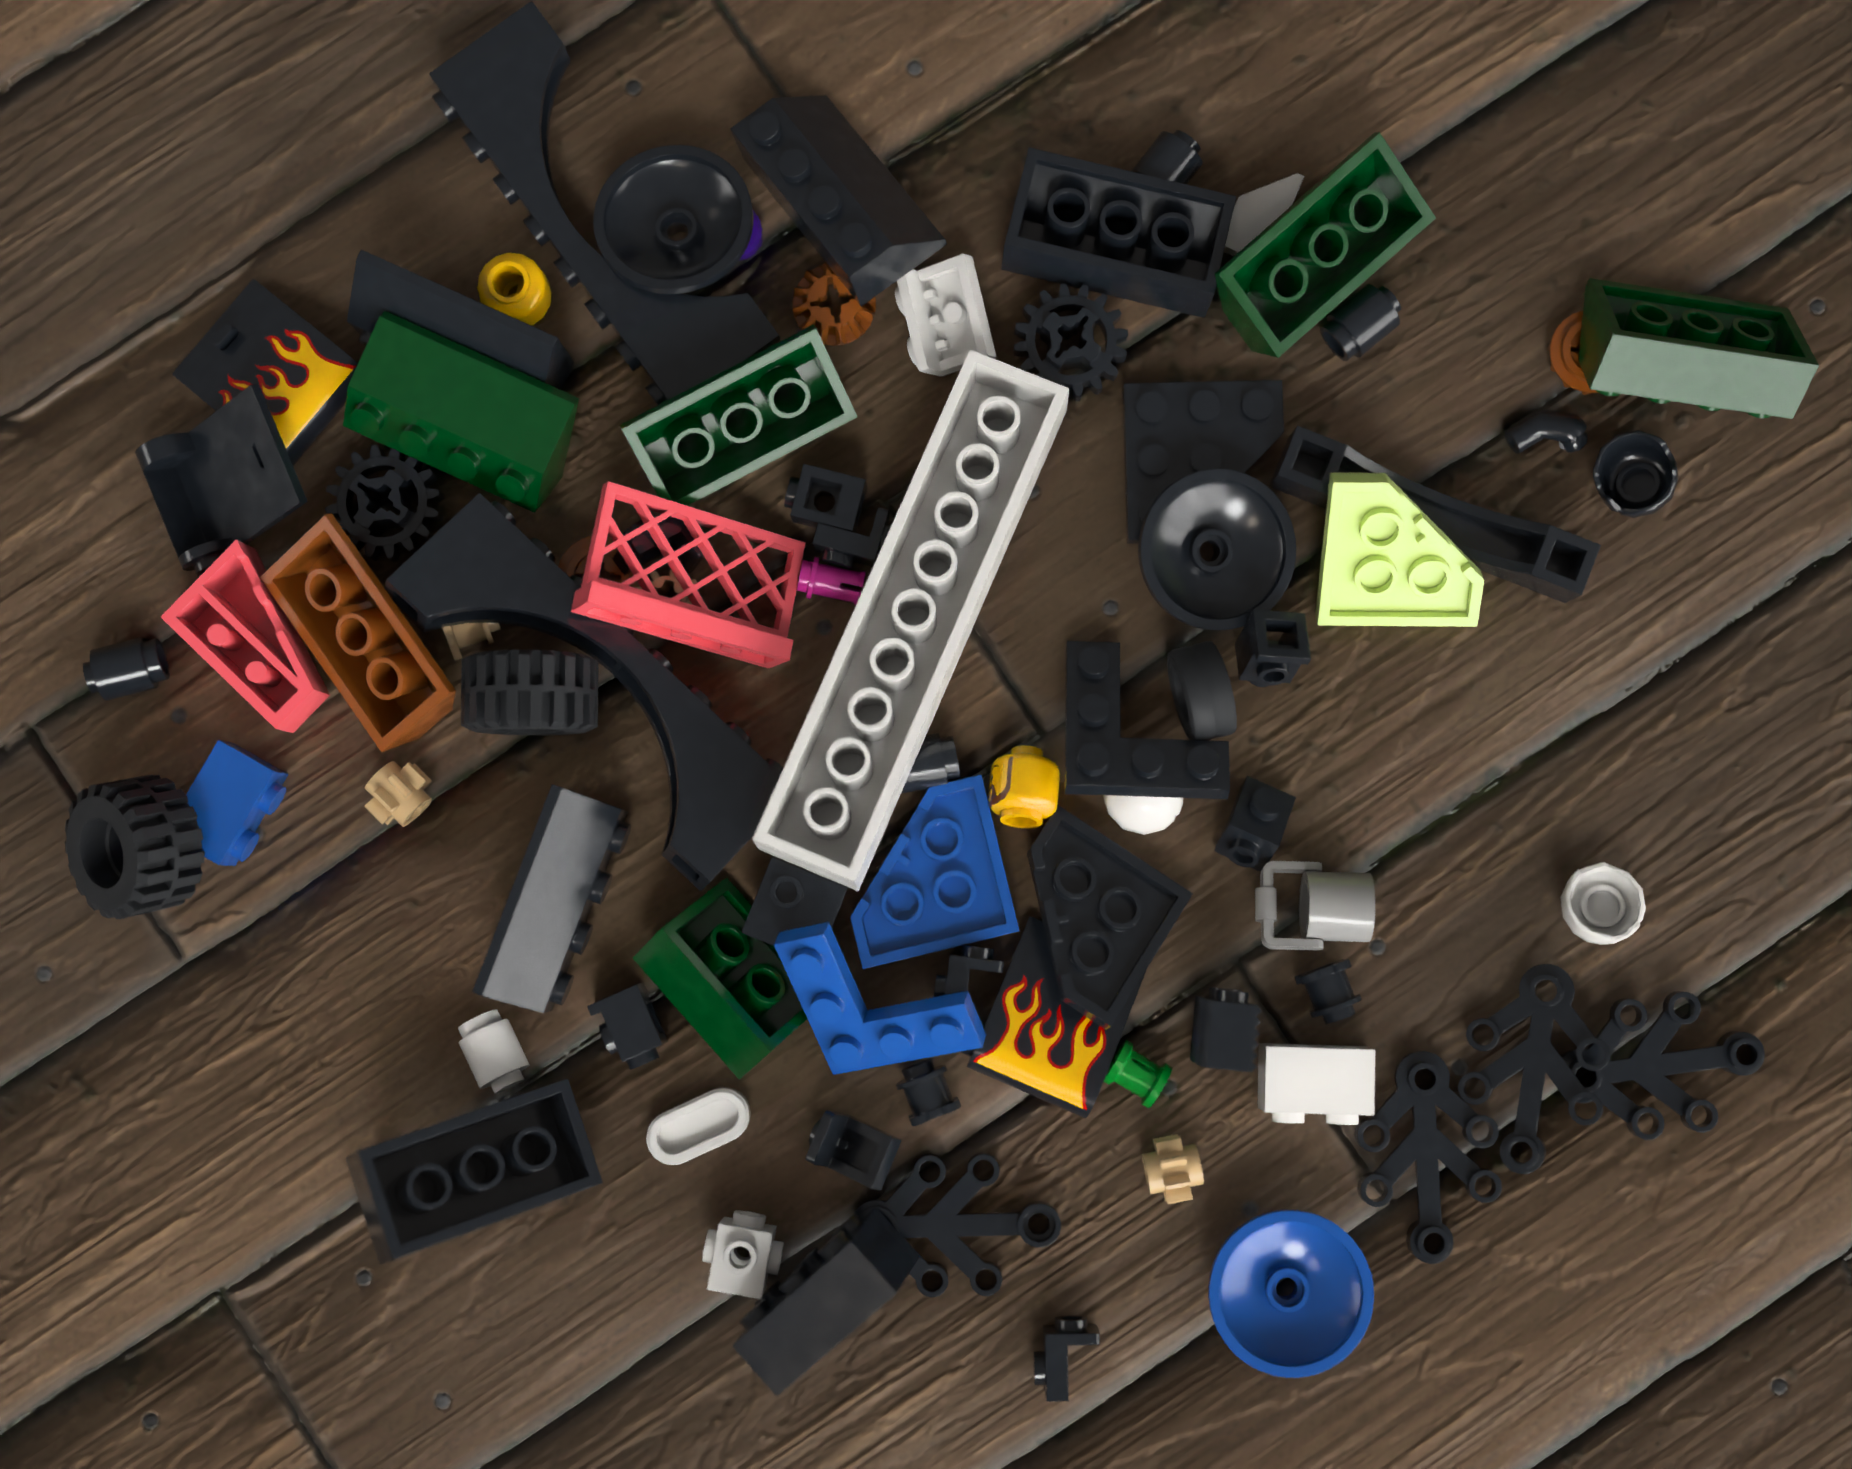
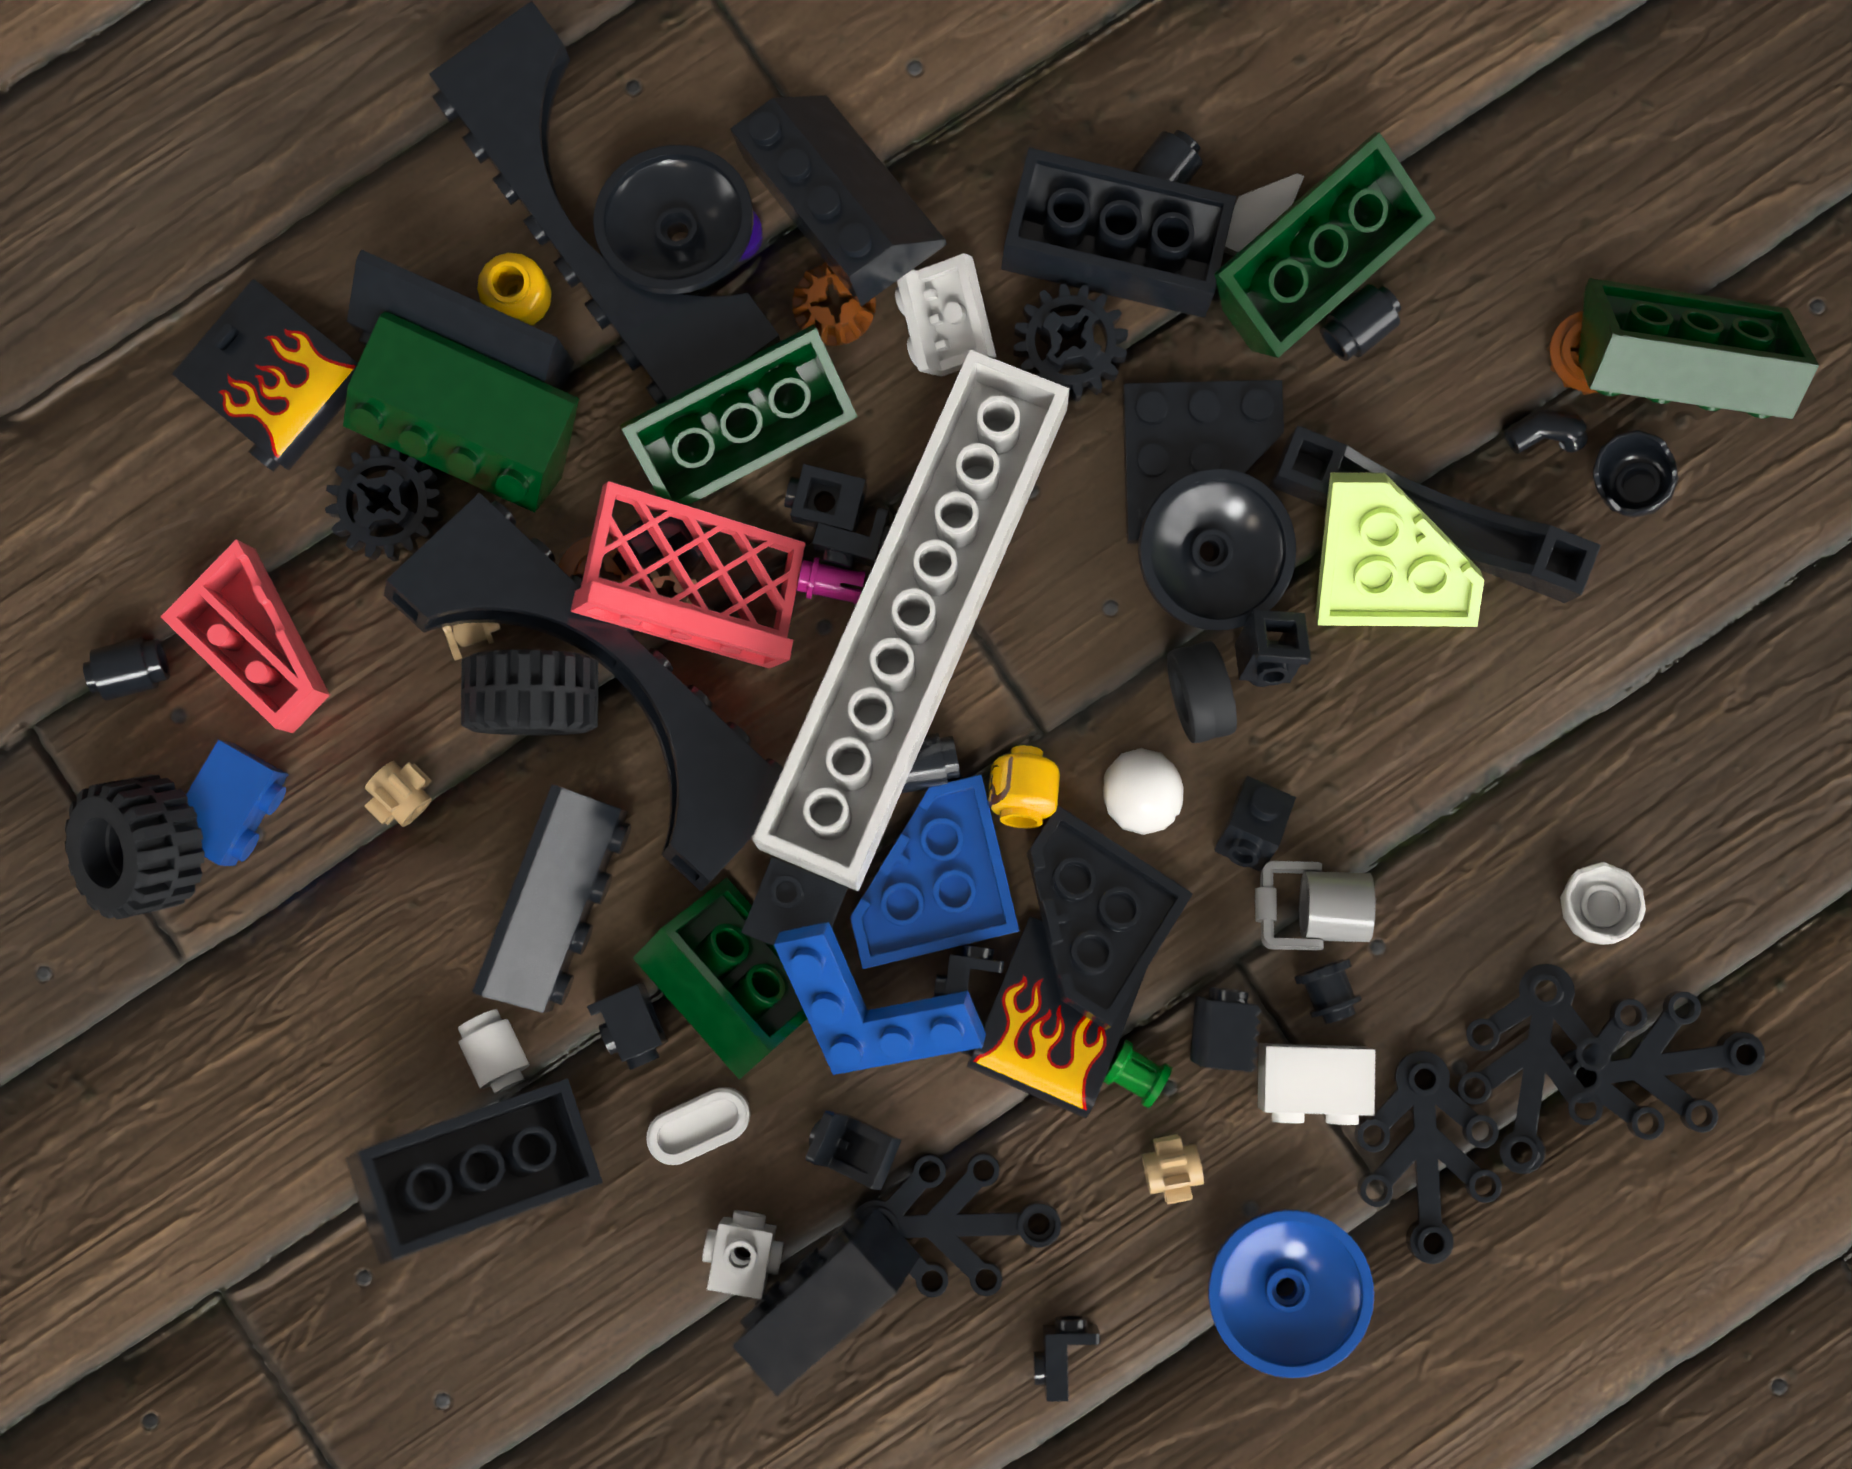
black door [135,384,308,576] -> none
dark orange slope [260,513,456,752] -> none
black brick [896,1059,962,1127] -> none
black plate [1065,641,1230,799] -> none

